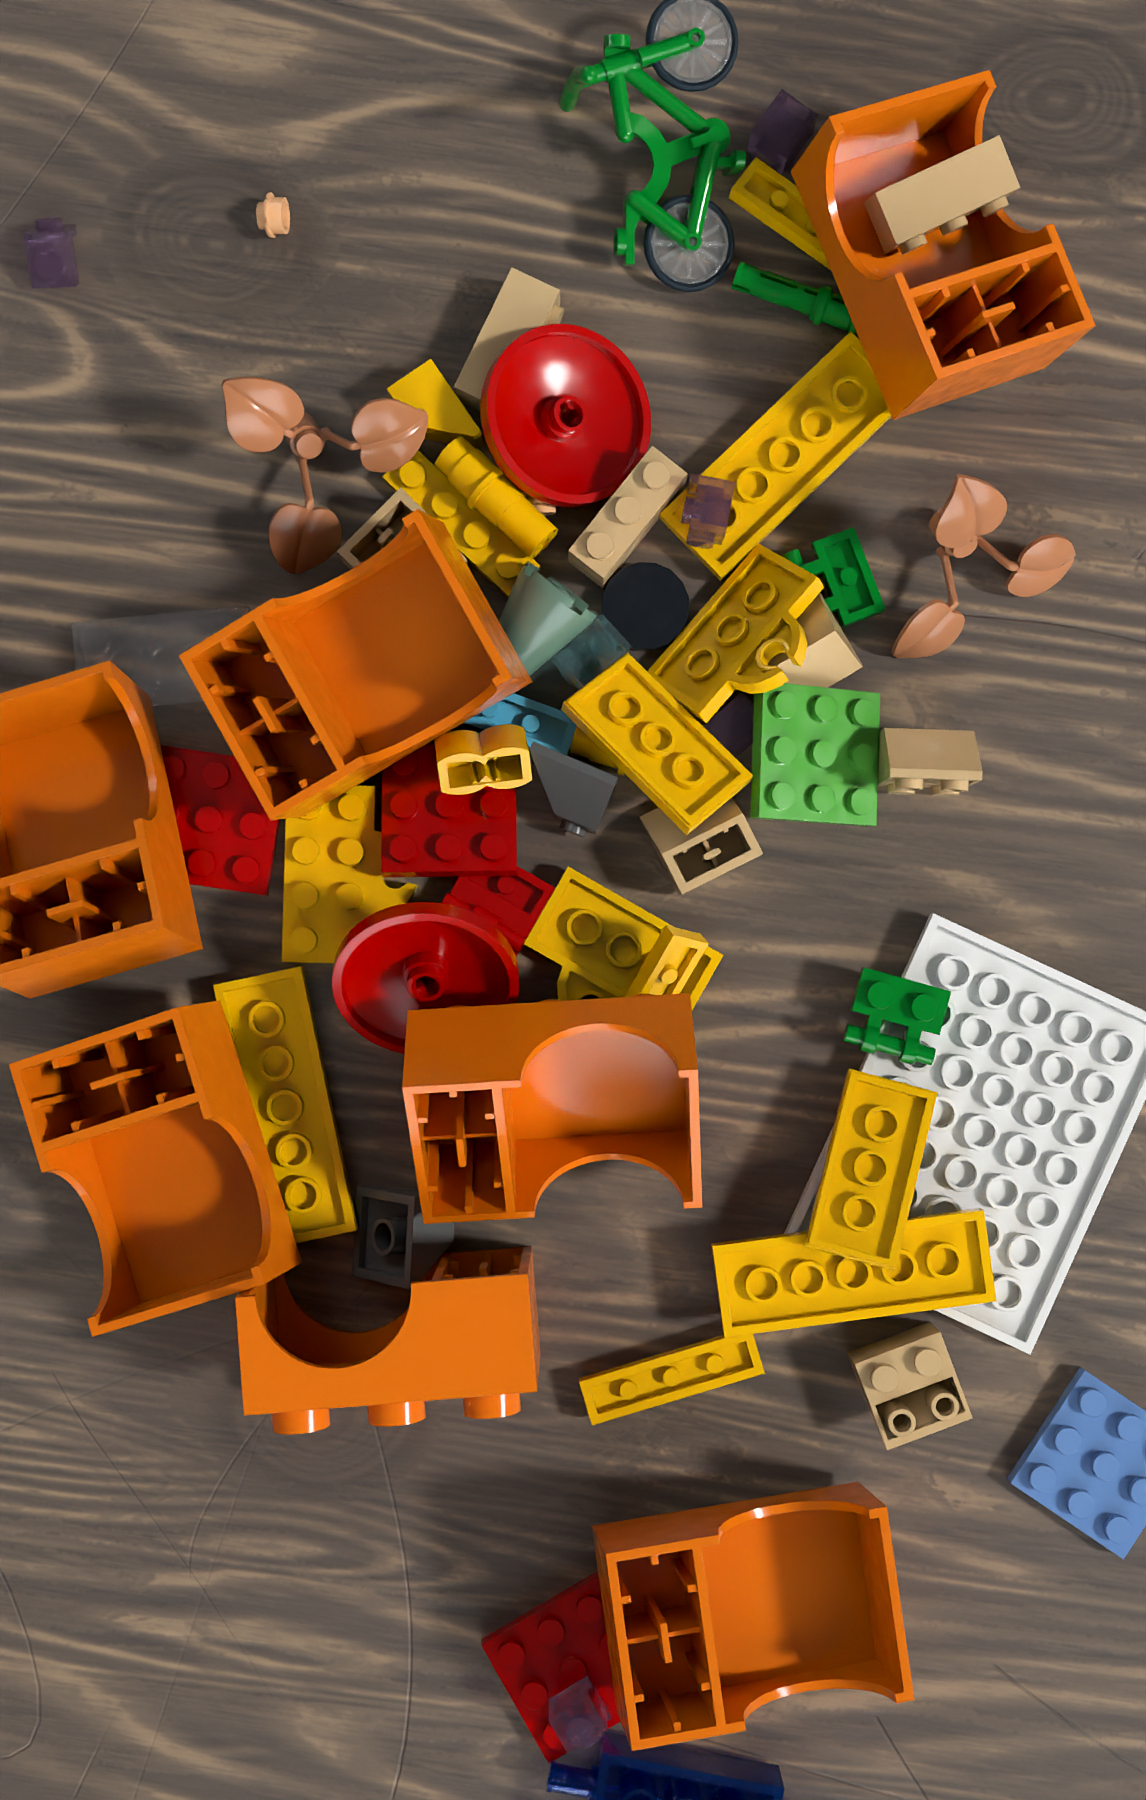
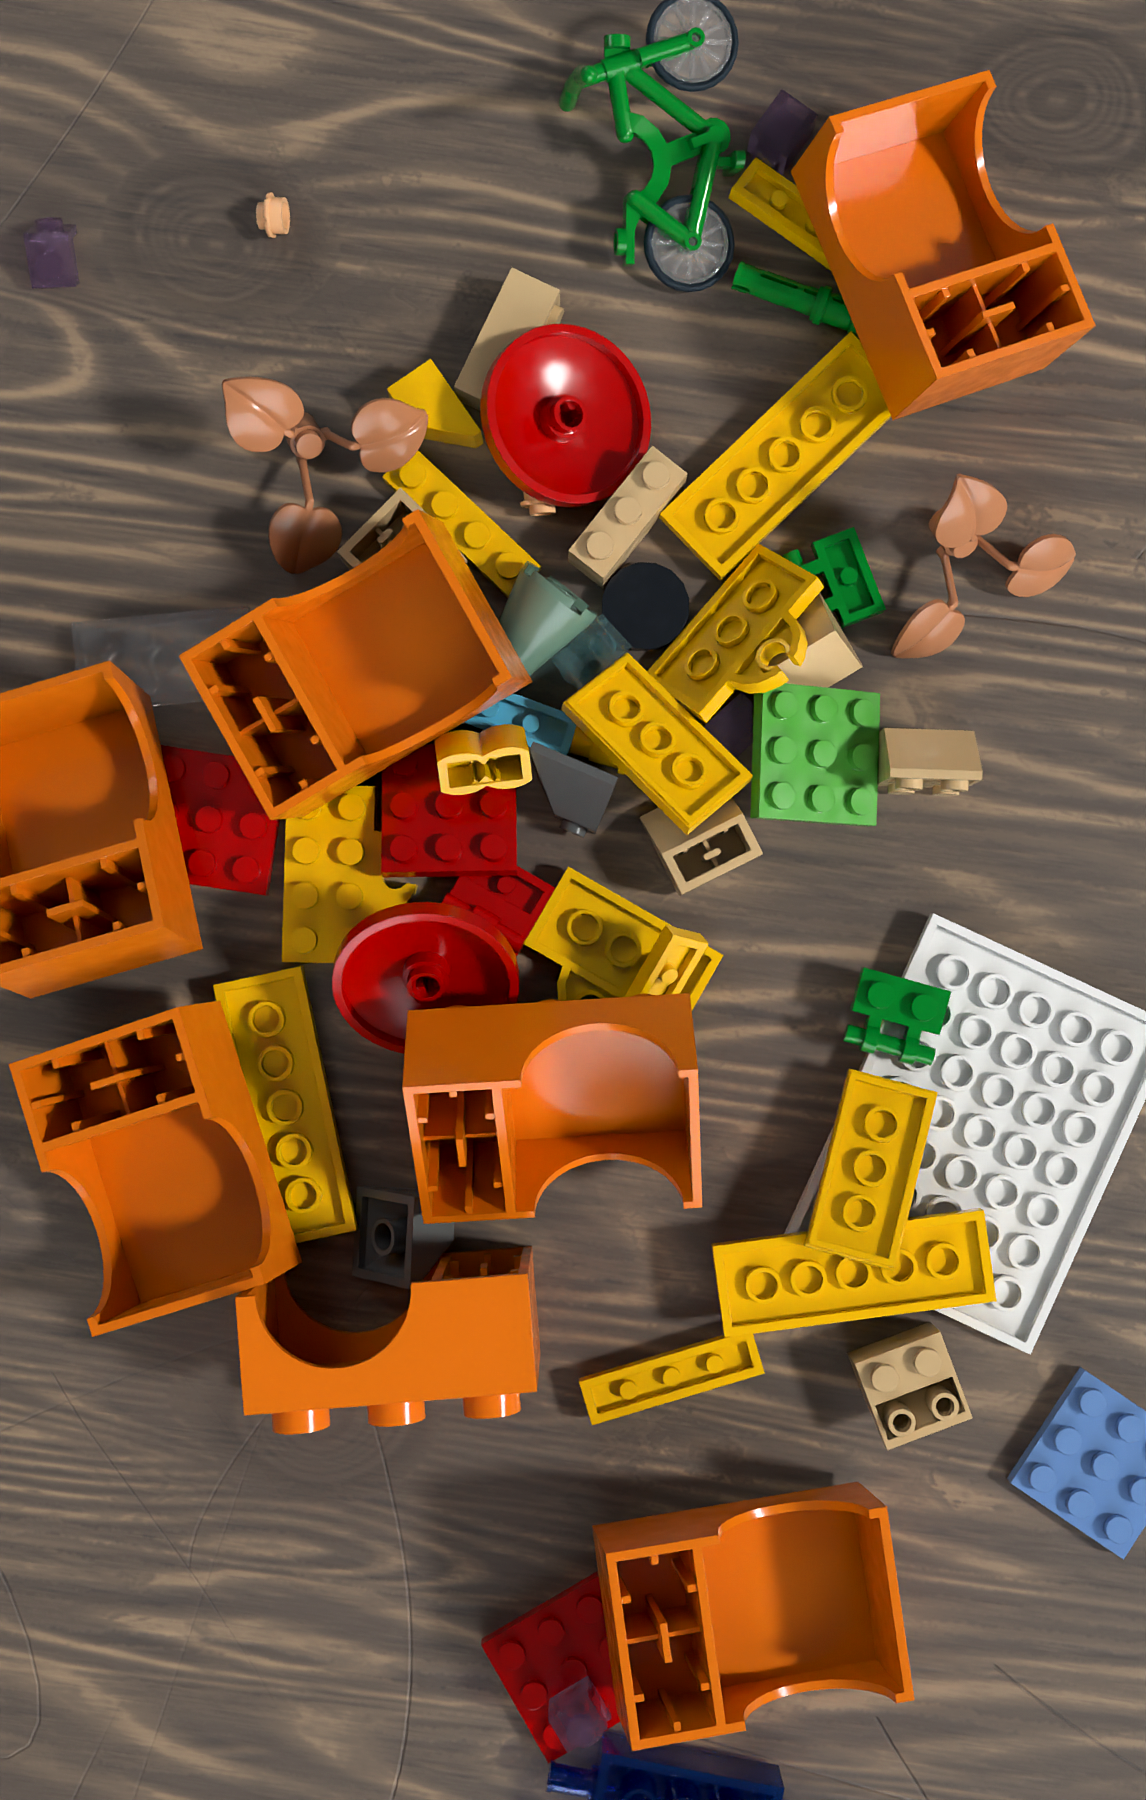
yellow piece [435,436,558,559] -> none
brick [681,473,735,549] -> none
tan brick [864,135,1021,255] -> none

